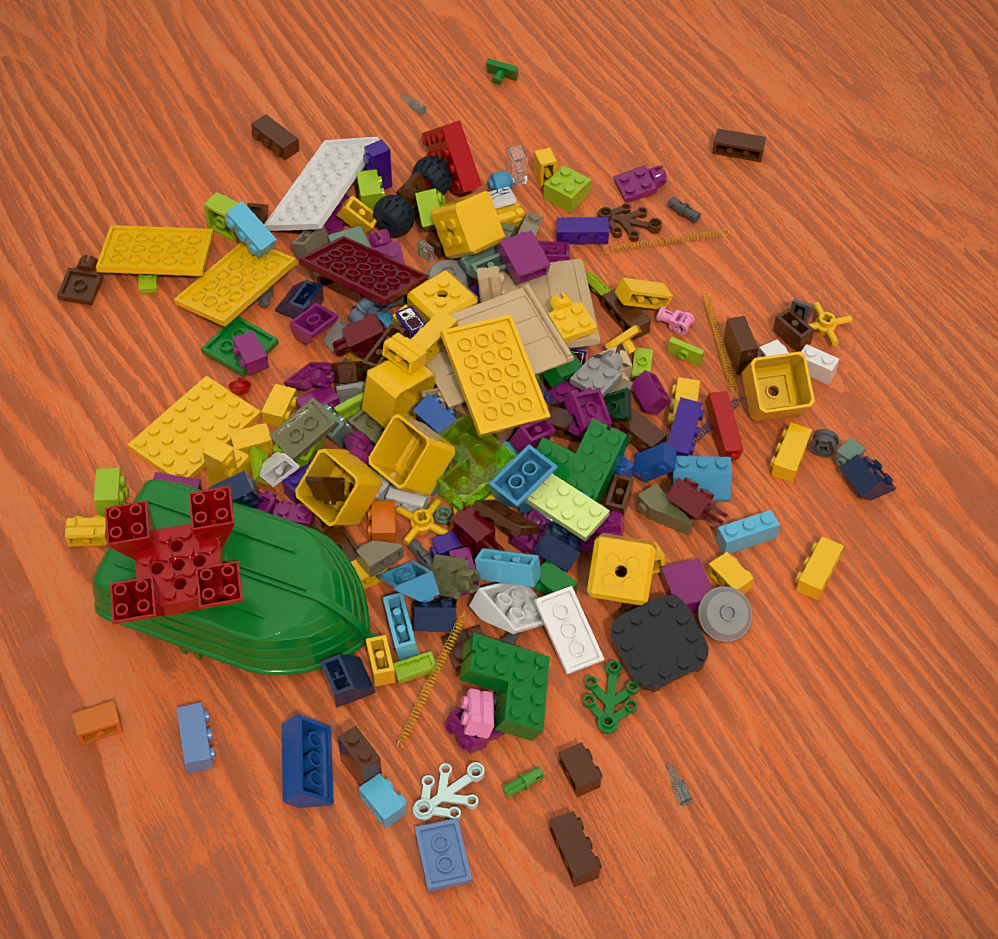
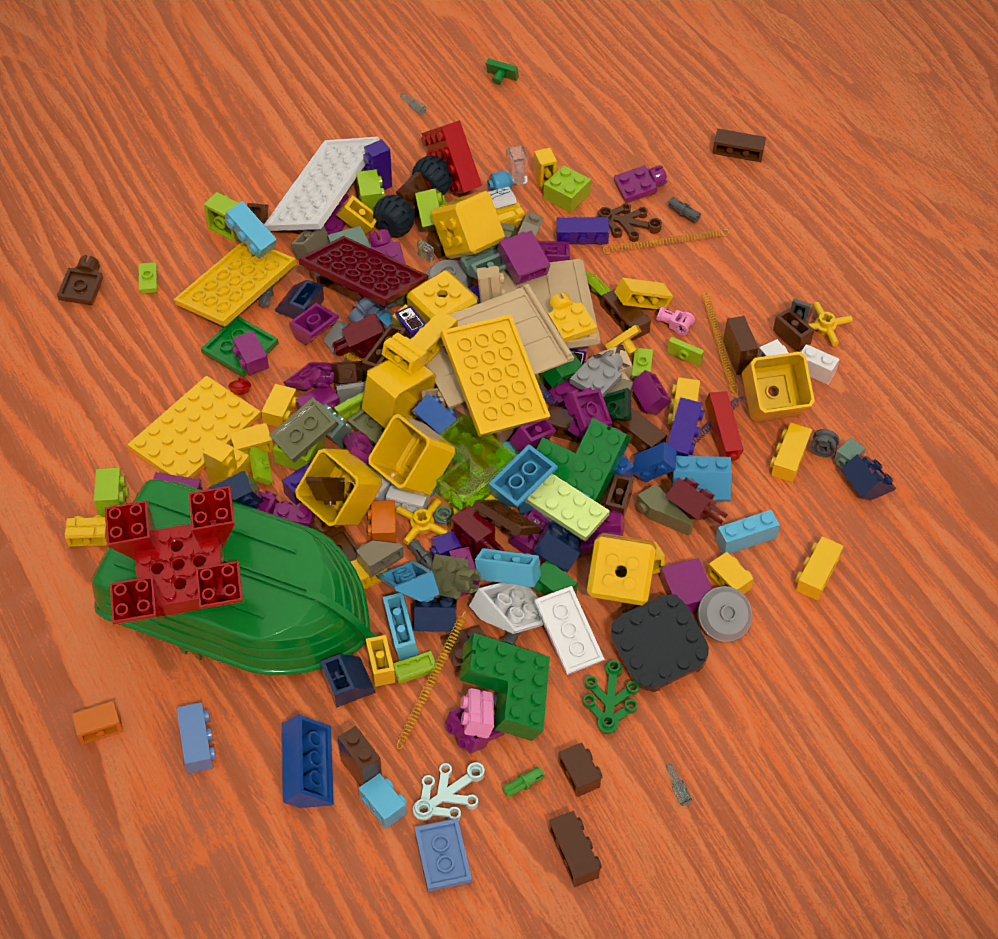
yellow plate [96,225,214,276] -> none
reddish brown brick [251,114,300,160] -> none
white slope [259,452,299,487] -> none

